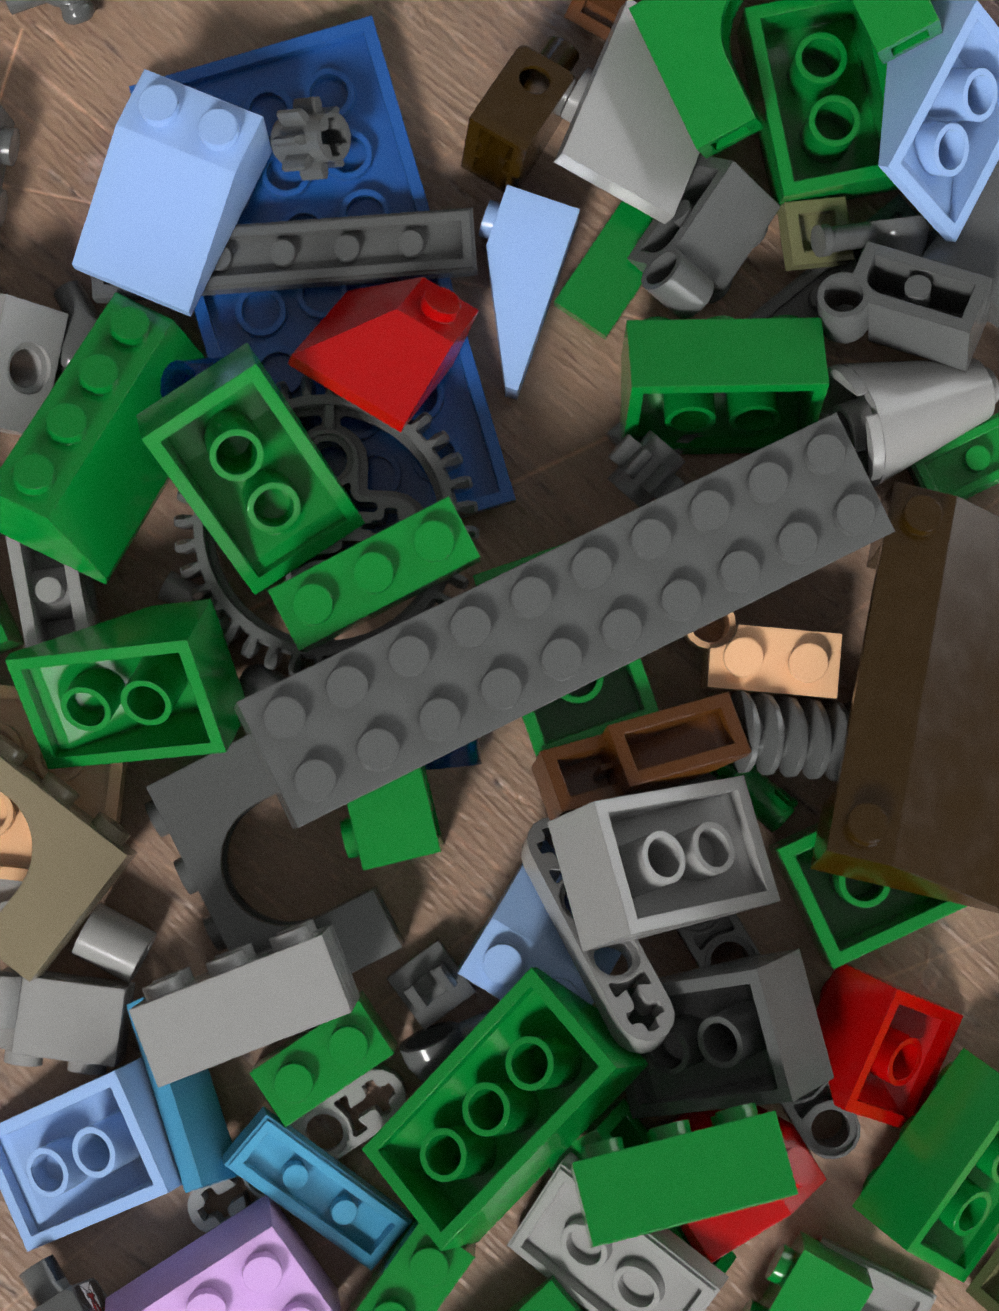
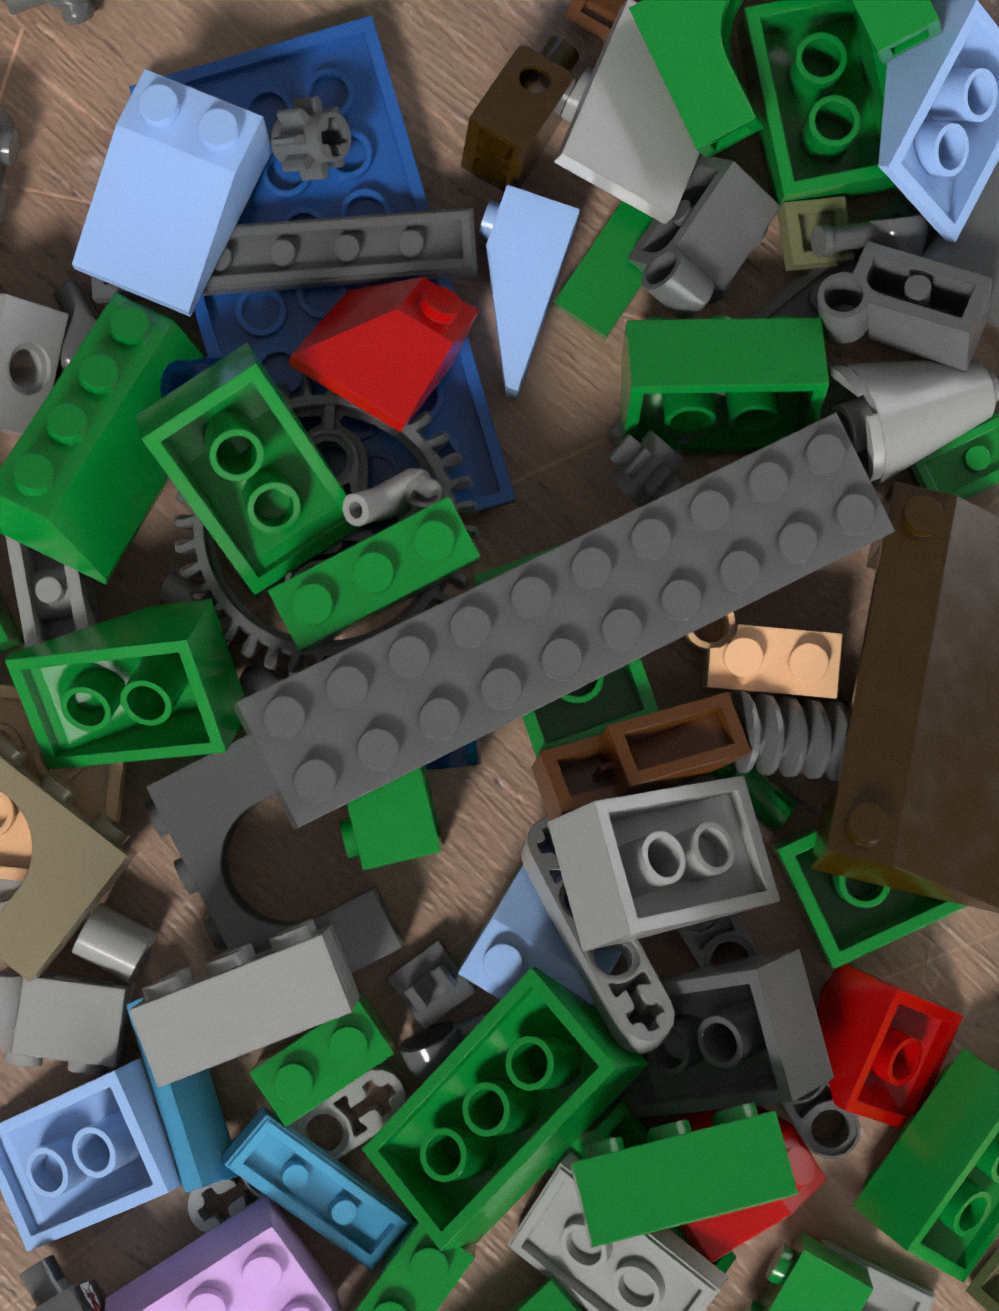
none -> light grey arm [343,468,442,526]

